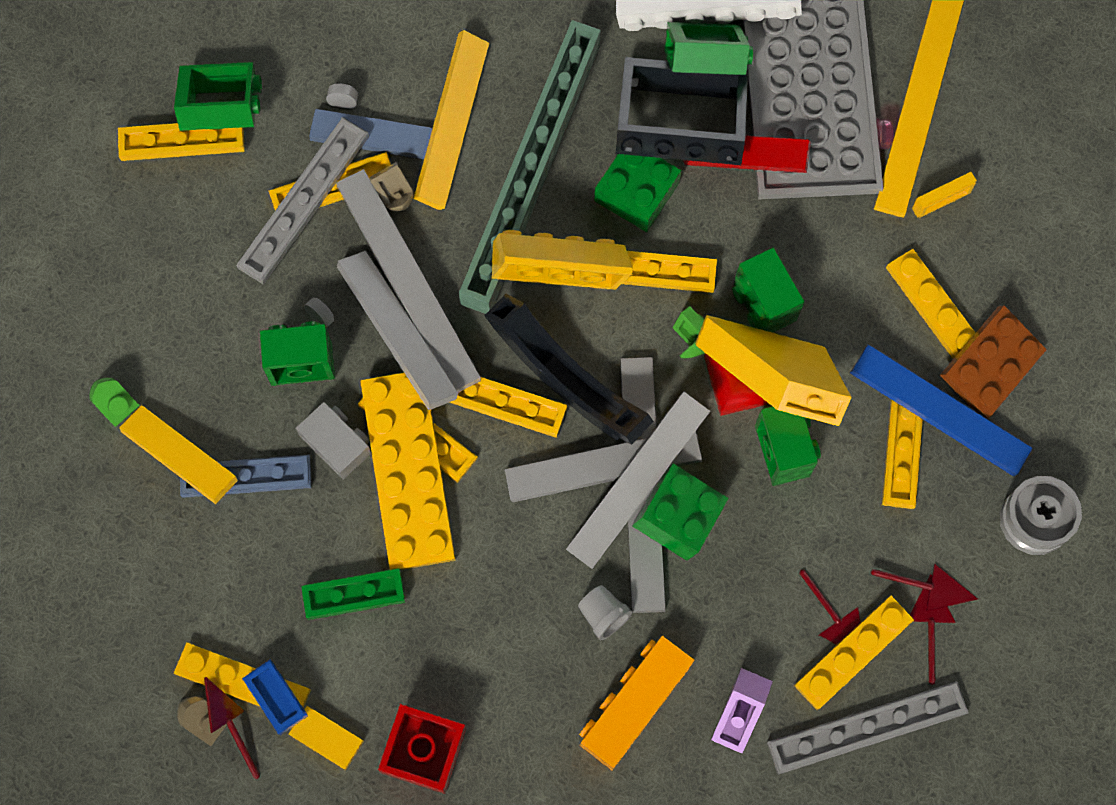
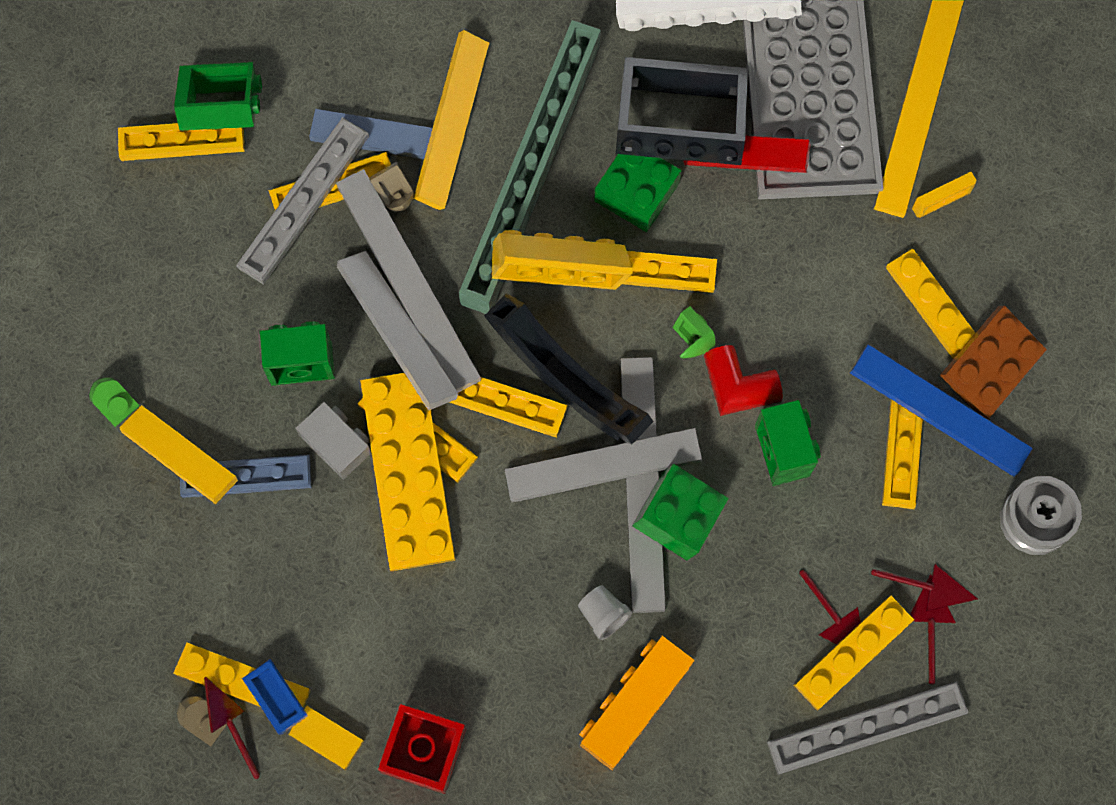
green plate [301,569,405,620] -> none
light grey tile [304,298,334,328] -> none
light grey tile [326,83,358,109] -> none
light grey tile [566,392,710,569] -> none
green window [664,22,753,75] -> none
yellow slope [695,315,851,426] -> none
lavender slope [711,668,773,753] -> none
green brick [732,248,804,333] -> none
clear pink tile [876,118,893,150] -> none

